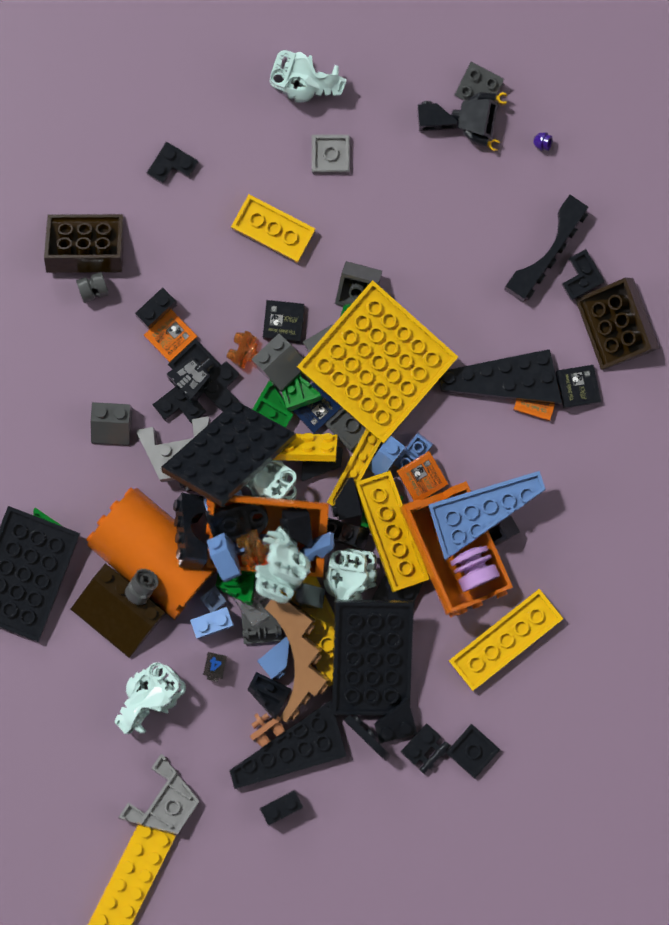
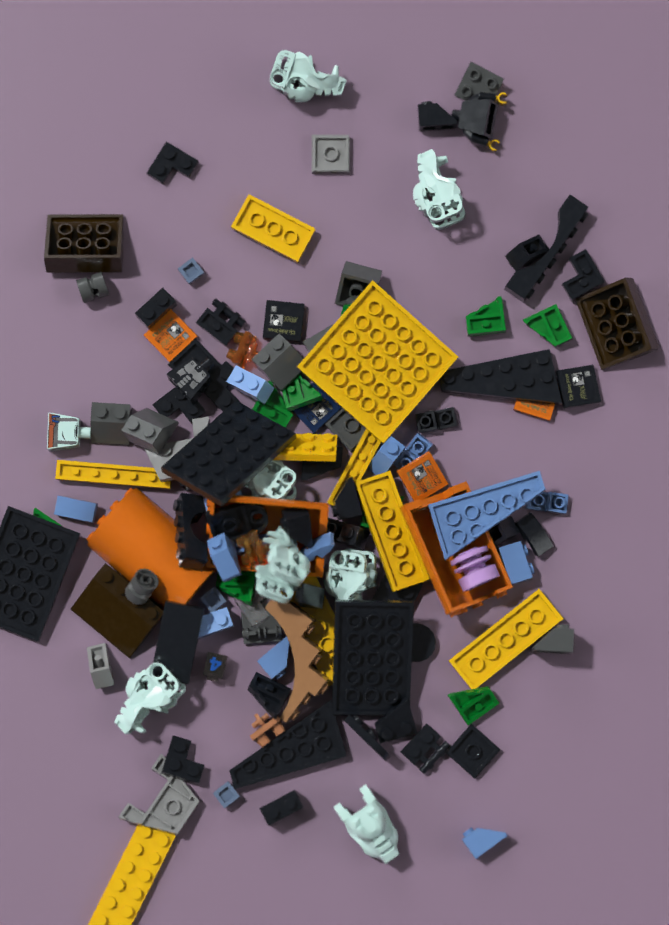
dark purple plate [534,132,553,151] -> none
none -> light aqua torso [47,413,91,451]
none -> medium blue slope [54,496,98,522]
none -> yellow plate [55,460,171,489]
none -> light grey slope [87,643,114,689]
none -> dark grey slope [121,408,179,454]
none -> black tile [153,600,204,684]
none -> black plate [161,735,204,785]
none -> sand blue plate [178,257,204,285]
none -> black plate [196,299,246,346]
none -> sand blue plate [213,781,240,809]
none -> light blue brick [226,366,274,404]
none -> light aqua animal [333,784,400,864]
none -> black tile [412,624,436,662]
none -> light aqua animal [413,149,465,230]
none -> black slope [415,407,458,433]
none -> green wing [447,686,499,725]
none -> medium blue slope [461,827,507,859]
none -> green wing [466,296,506,337]
none -> medium blue brick [498,541,535,585]
none -> black slope [505,234,549,271]
none -> black slope [515,512,553,556]
none -> green wing [523,304,573,347]
none -> medium blue slope [525,492,569,514]
none -> dark grey slope [531,624,574,654]

